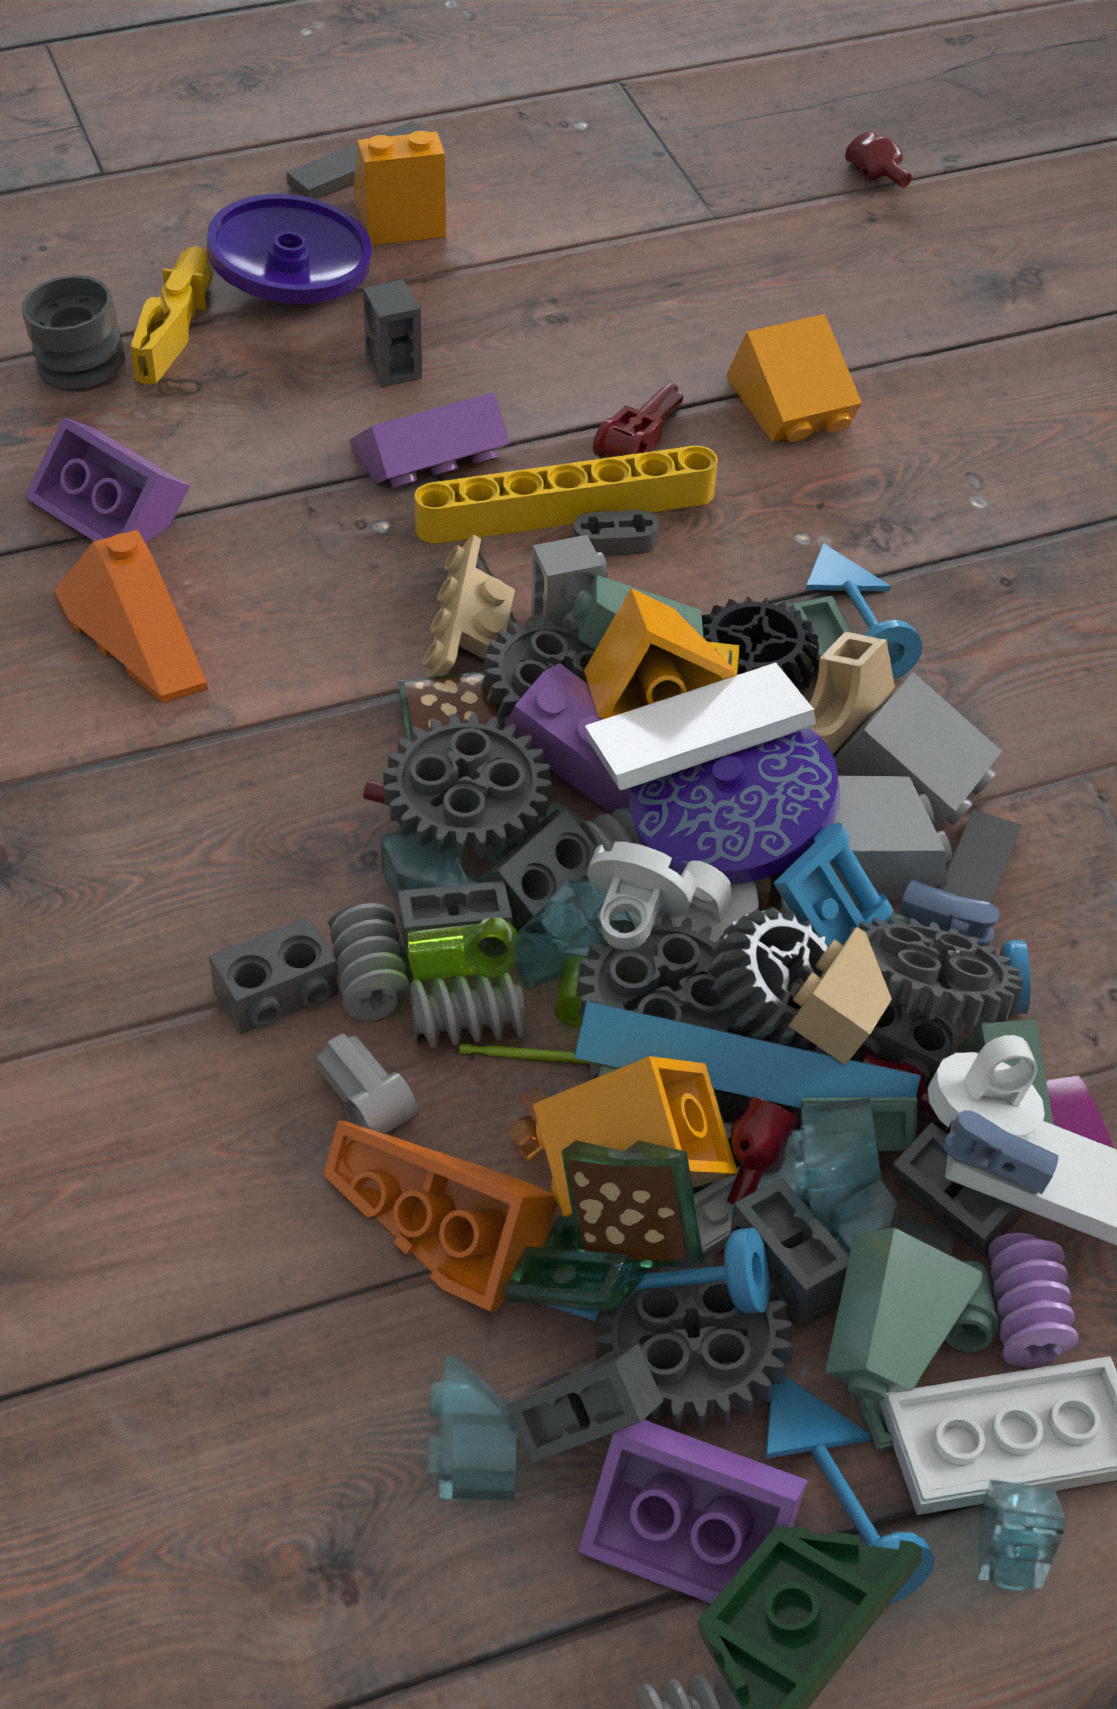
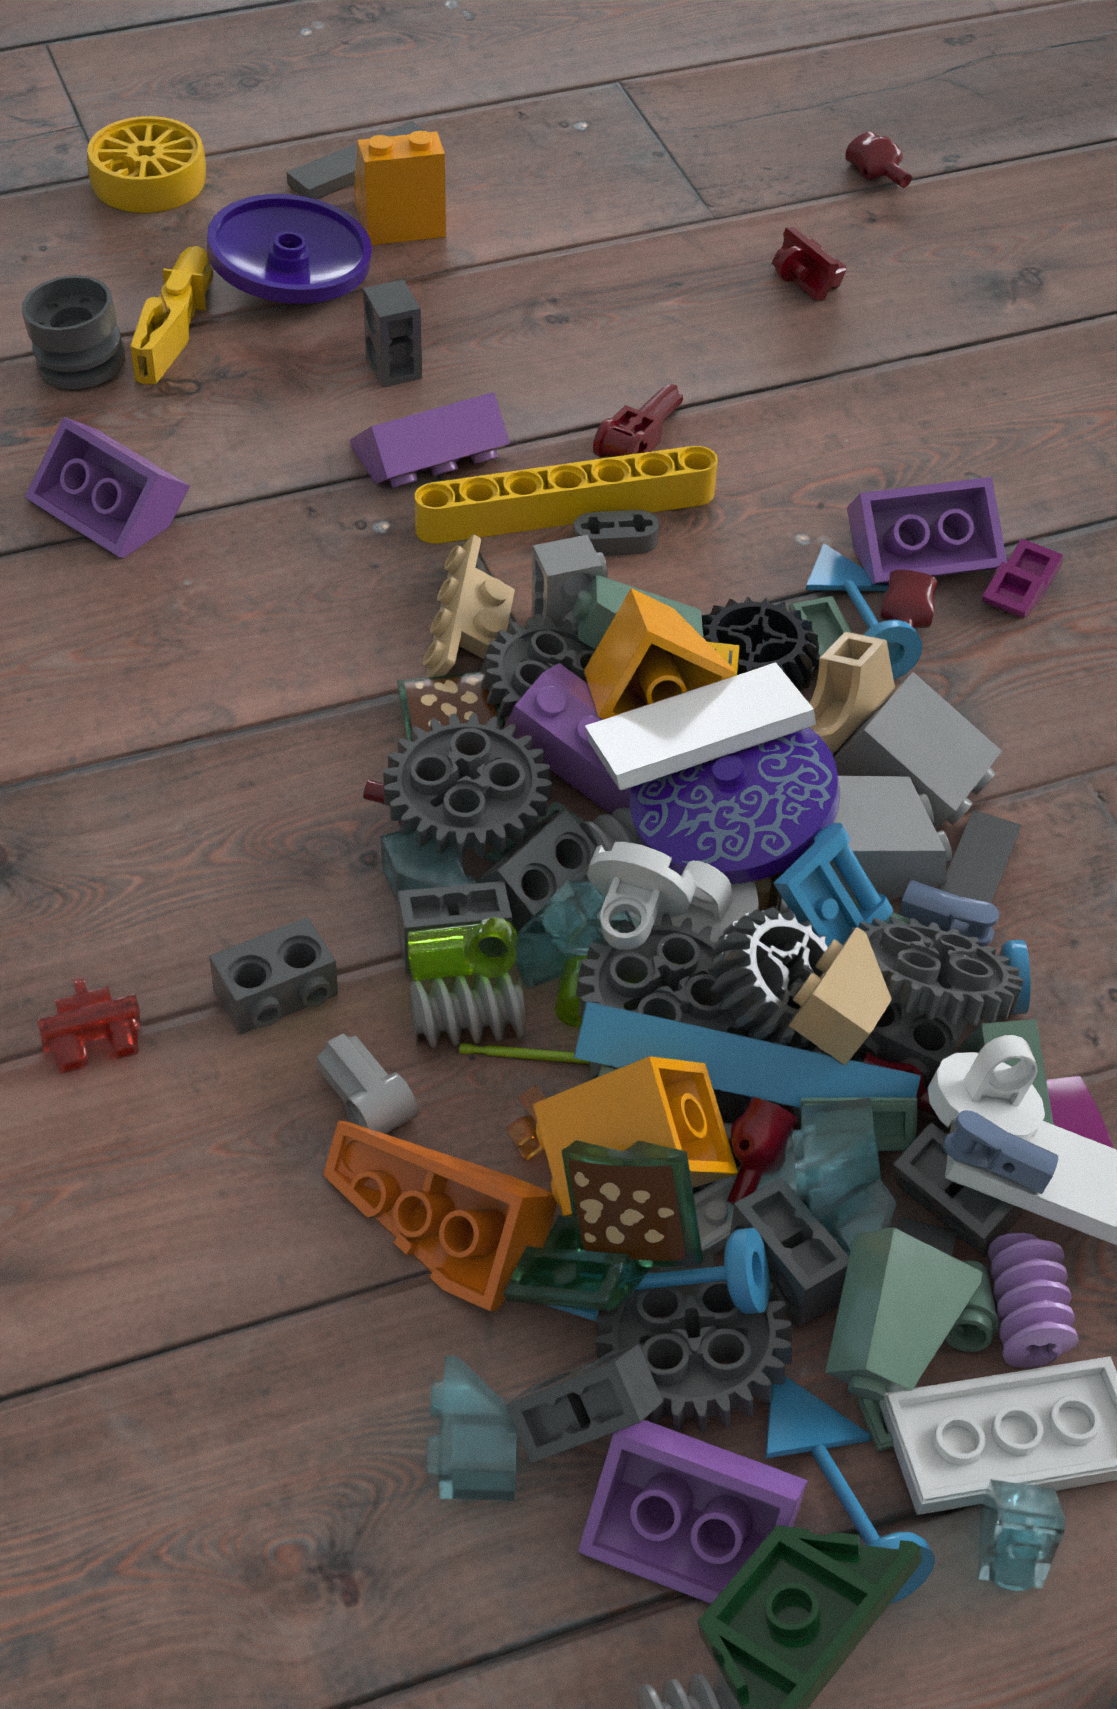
orange wedge [54,529,208,703] -> none
light grey piece [328,903,410,1022] -> none
light orange slope [726,314,862,443] -> none
none -> clear red hips [37,976,141,1074]
none -> yellow piece [87,116,206,213]
none -> dark red hips [772,227,846,300]
none -> medium lavender slope [847,477,1007,585]
none -> dark red piece [880,570,938,628]
none -> magenta slope [982,538,1063,618]

